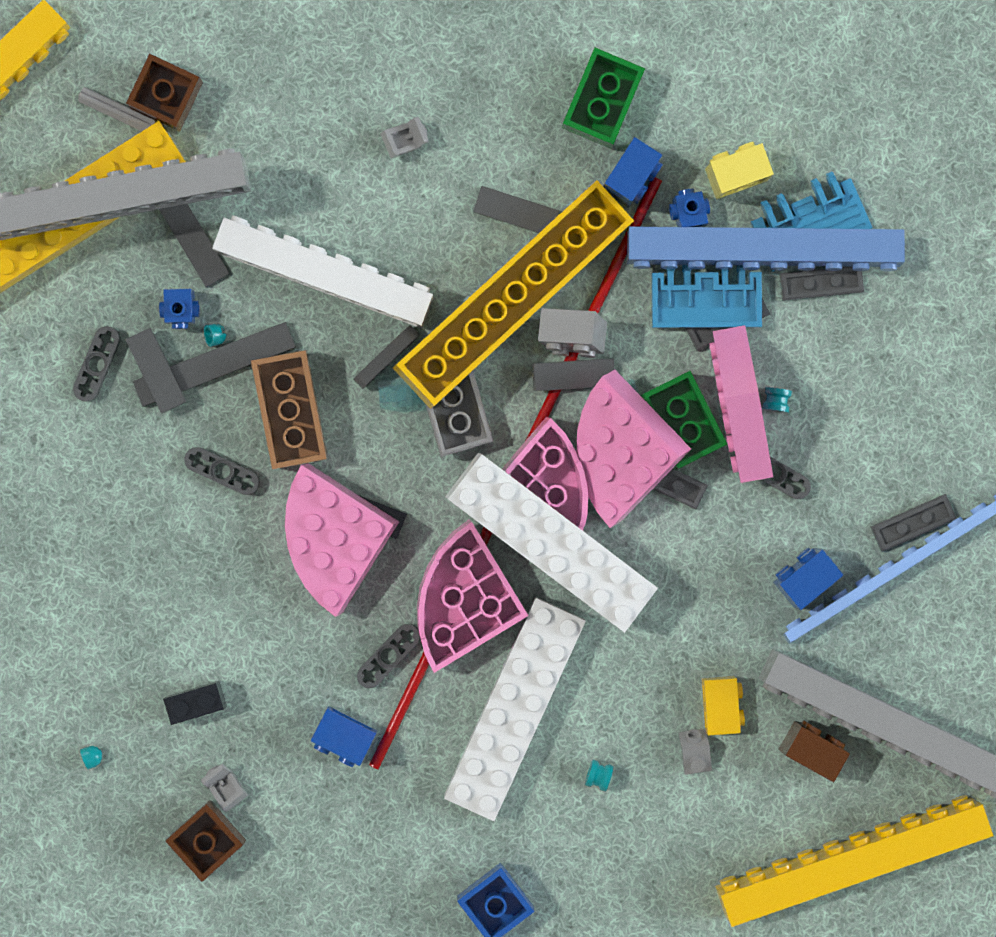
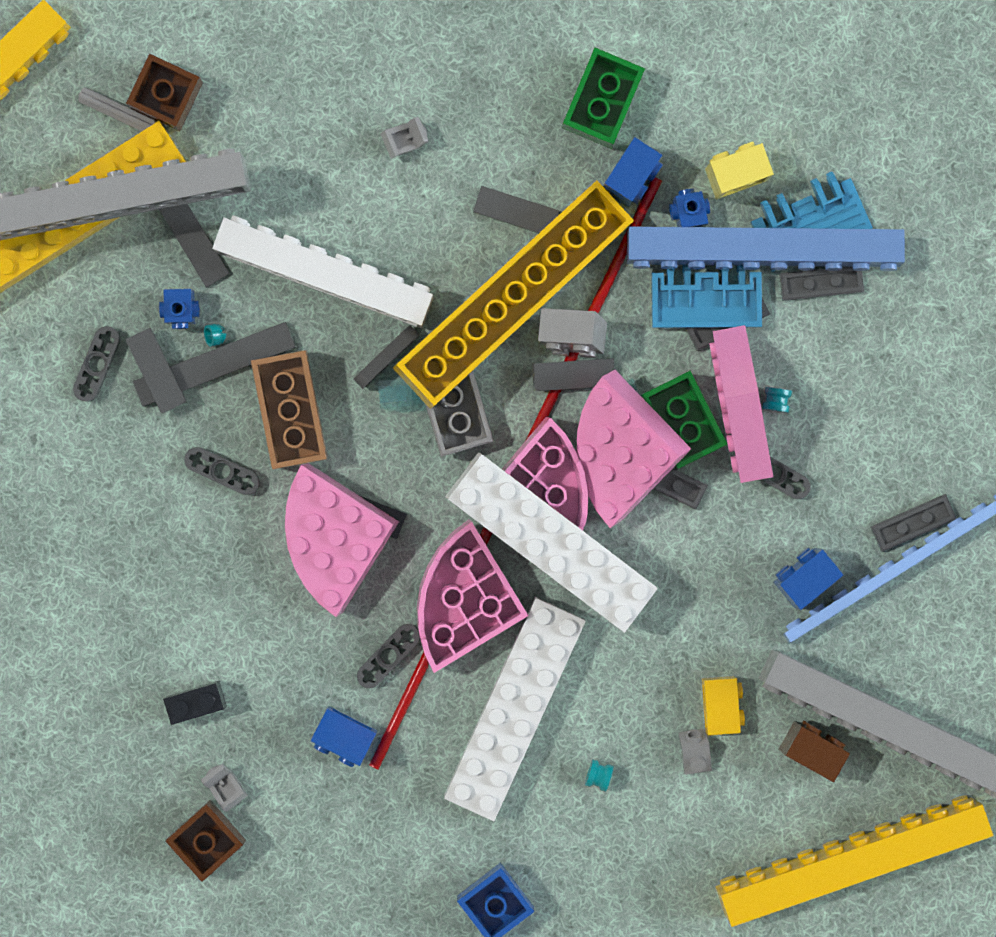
teal hinge [80,746,102,770] -> none

